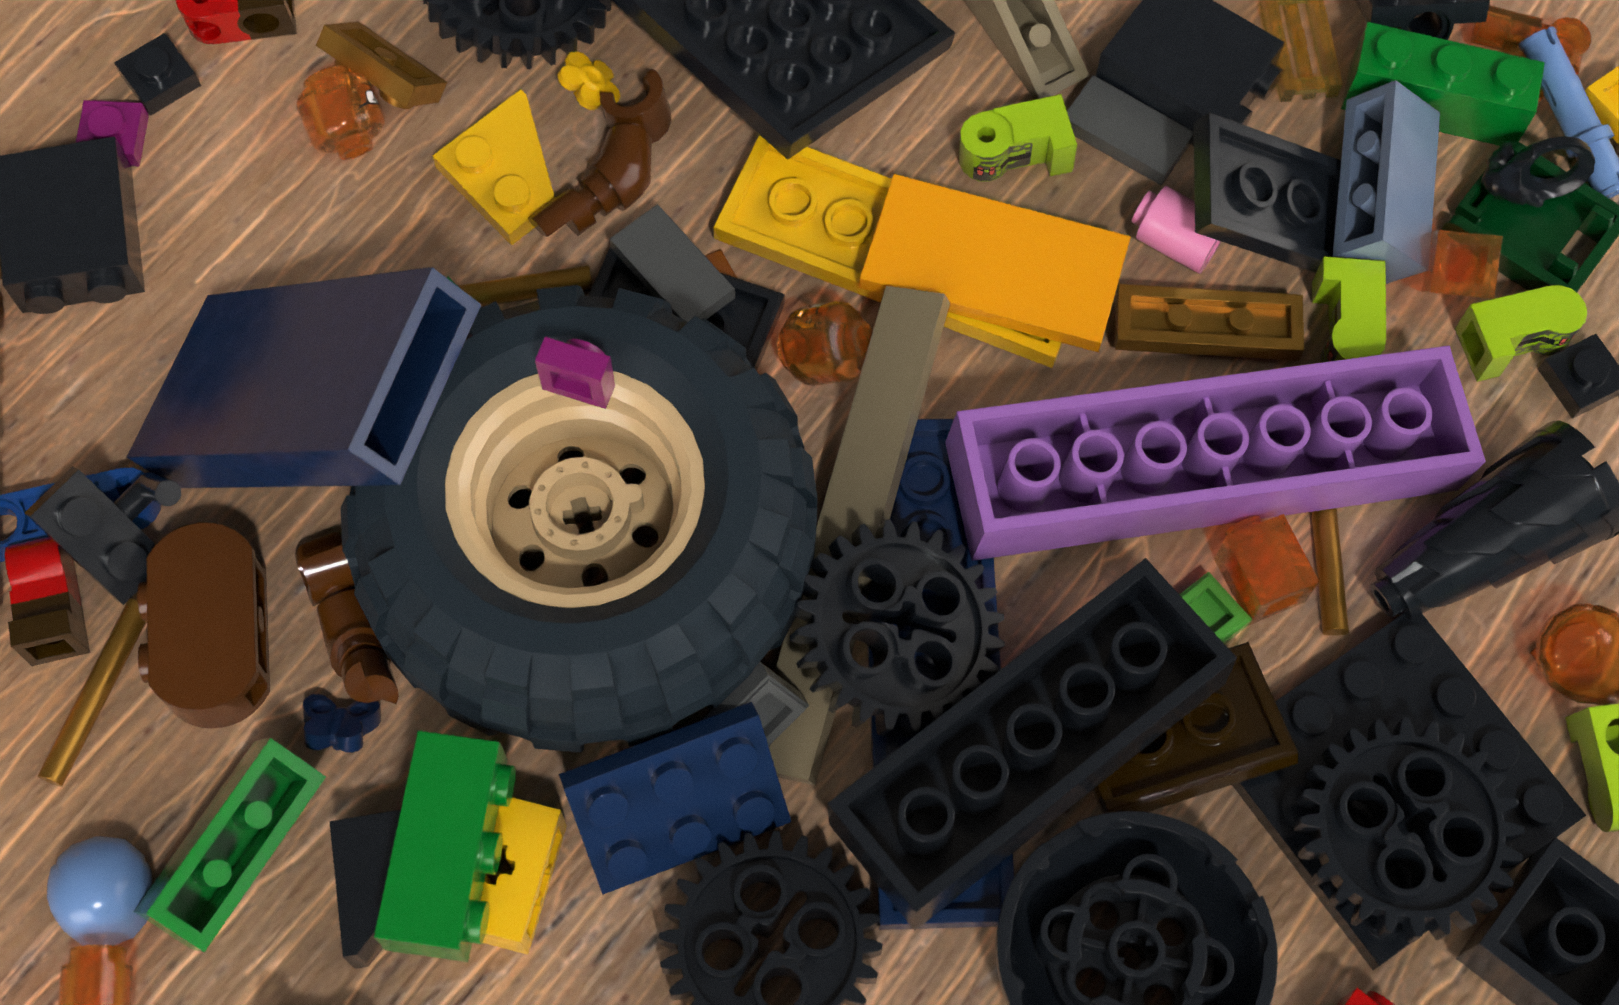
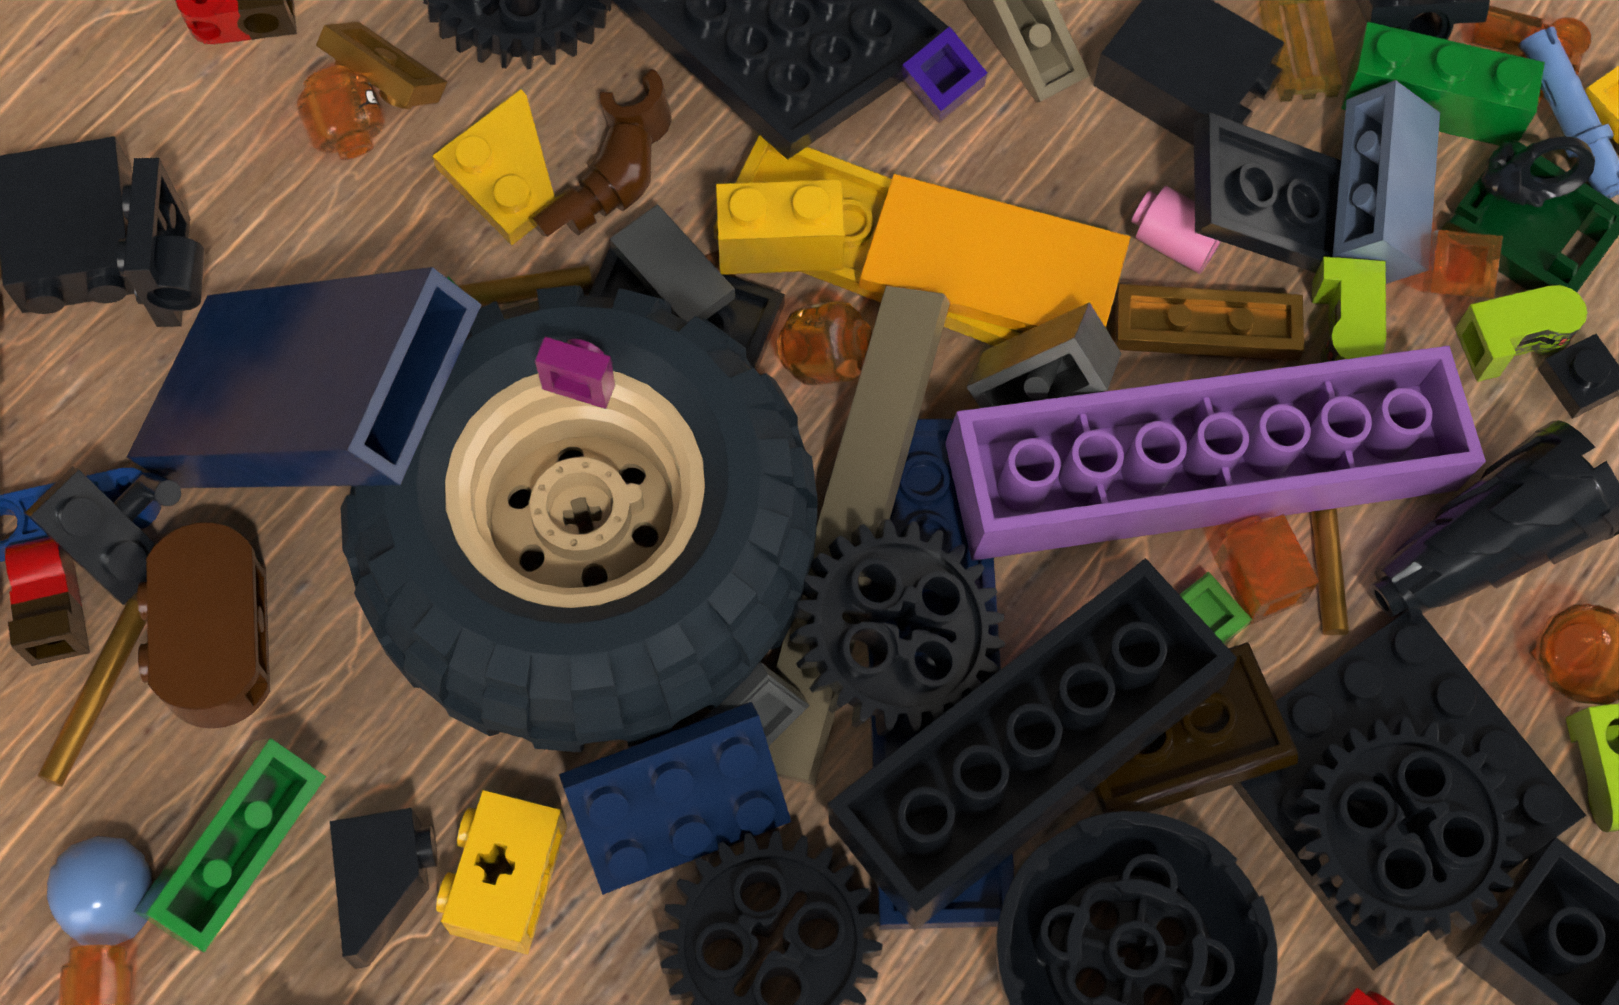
magenta plate [75,100,149,167] -> none
black plate [114,33,201,116] -> none
reddish brown piece [295,532,399,704] -> none
dark blue piece [302,694,381,753] -> none
green brick [374,731,516,962] -> none
yellow plant [557,51,620,111] -> none
lime leg [959,94,1077,181] -> none
dark grey tile [1067,75,1194,186] -> none
none -> black plate [116,158,205,327]
none -> yellow brick [716,179,845,275]
none -> dark purple brick [902,26,988,123]
none -> brick [966,302,1121,408]

